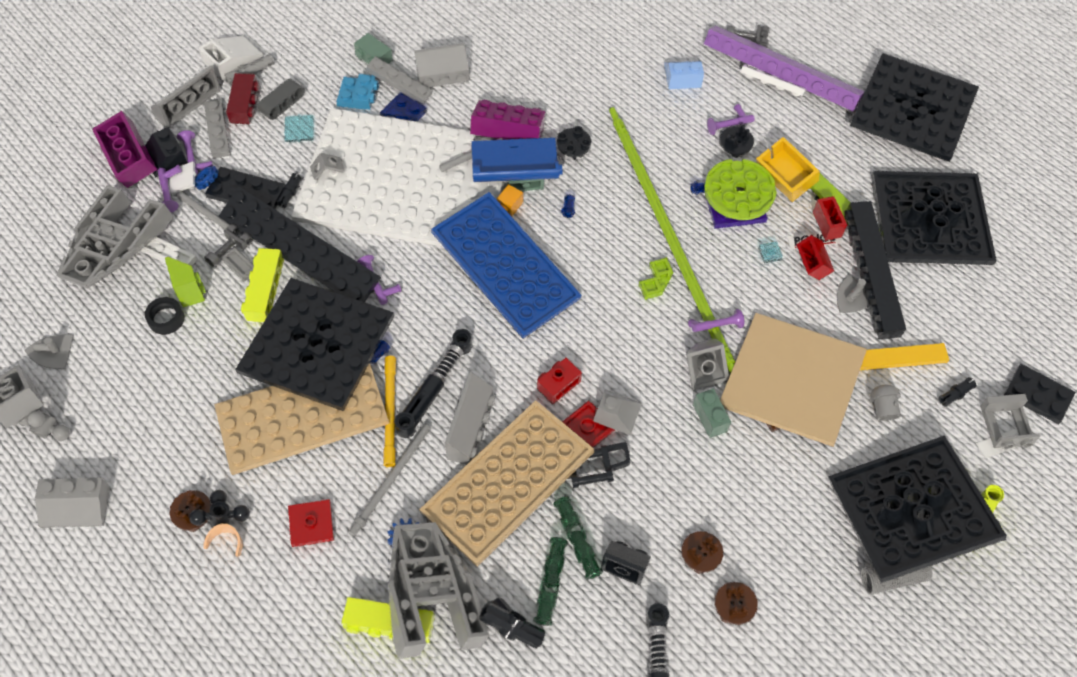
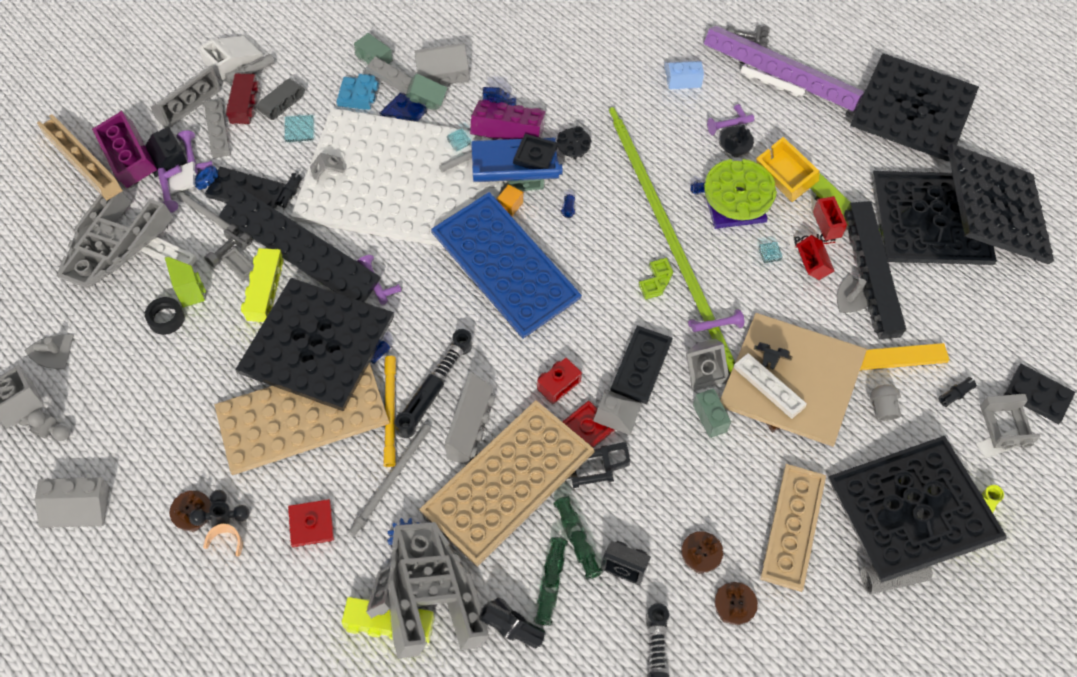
none -> tan tile [37,114,122,201]
none -> light grey plate [366,566,390,618]
none -> sand green brick [405,73,447,110]
none -> clear light blue plate [447,128,471,152]
none -> clear blue wing [482,87,516,106]
none -> black tile [513,134,558,170]
none -> black plate [610,325,673,405]
none -> white plate [734,353,807,419]
none -> black plate [753,342,793,370]
none -> tan plate [760,464,826,592]
none -> black plate [947,144,1054,265]

